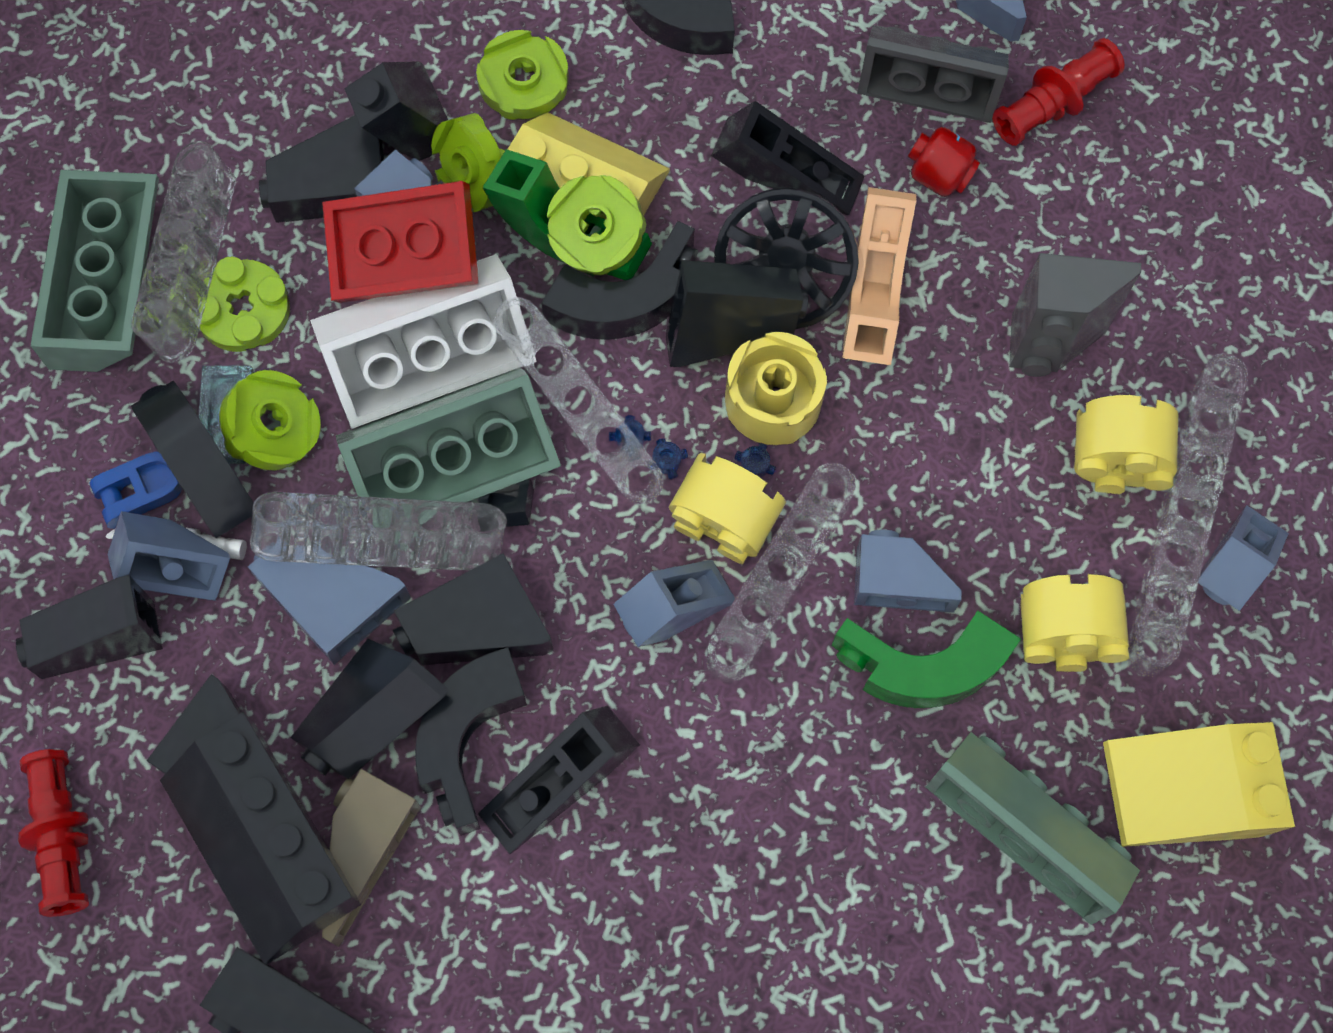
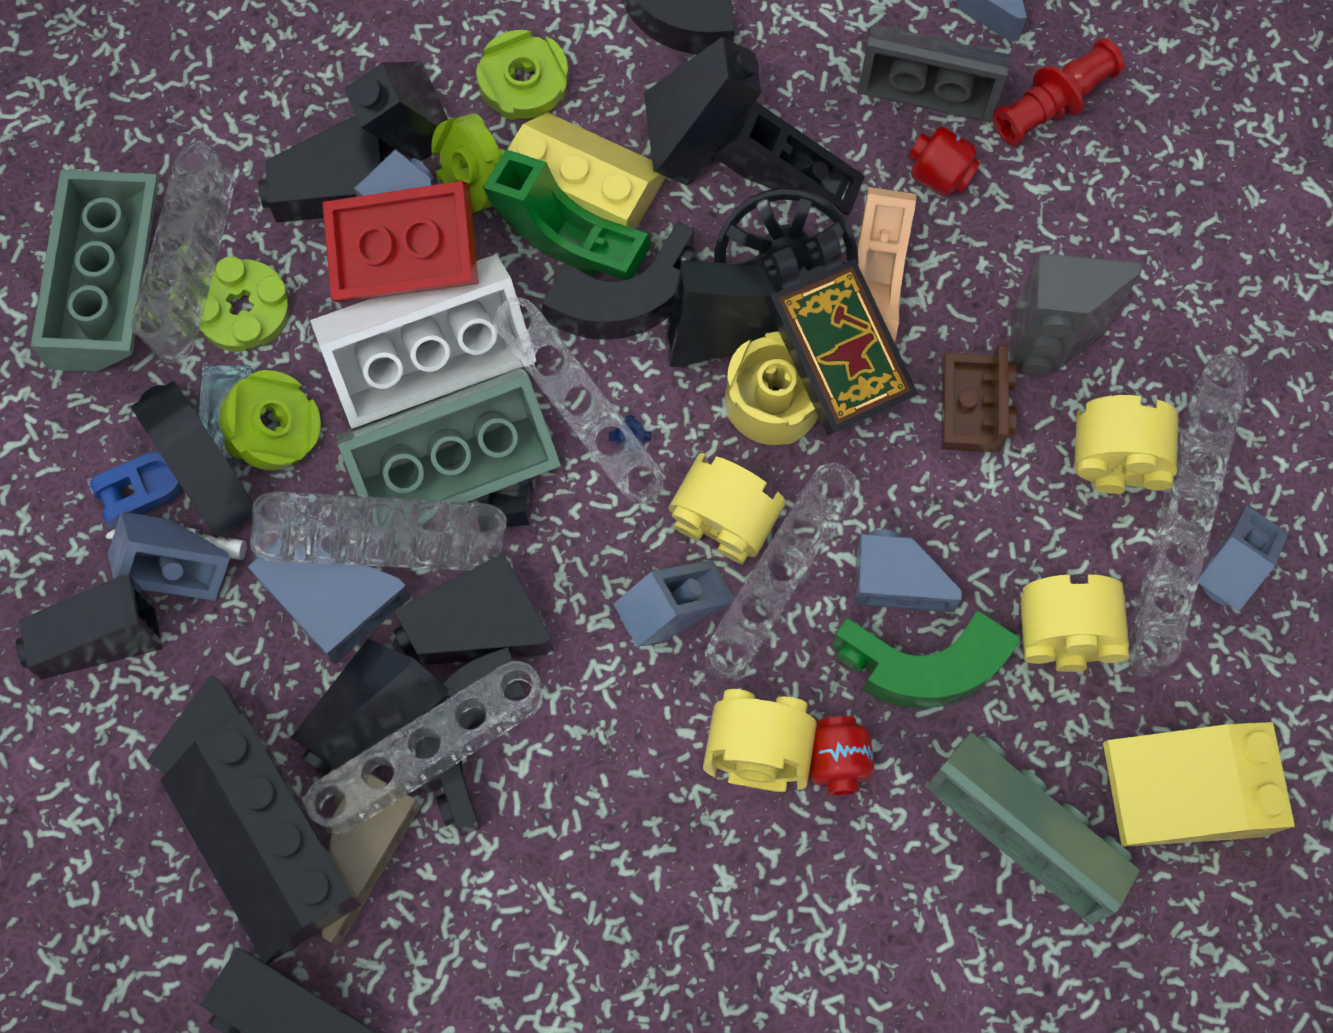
red piece [18,749,89,917] -> none
black slope [478,706,640,854] -> none
lime plate [547,175,646,275] -> none
clear blue piece [646,438,688,480] -> none
clear blue piece [734,443,776,477] -> none
none -> clear beam [305,661,543,834]
none -> black slope [644,37,761,186]
none -> light yellow brick [703,689,817,792]
none -> tile [761,229,918,436]
none -> red head [809,716,875,796]
none -> reddish brown bracket [941,345,1017,453]

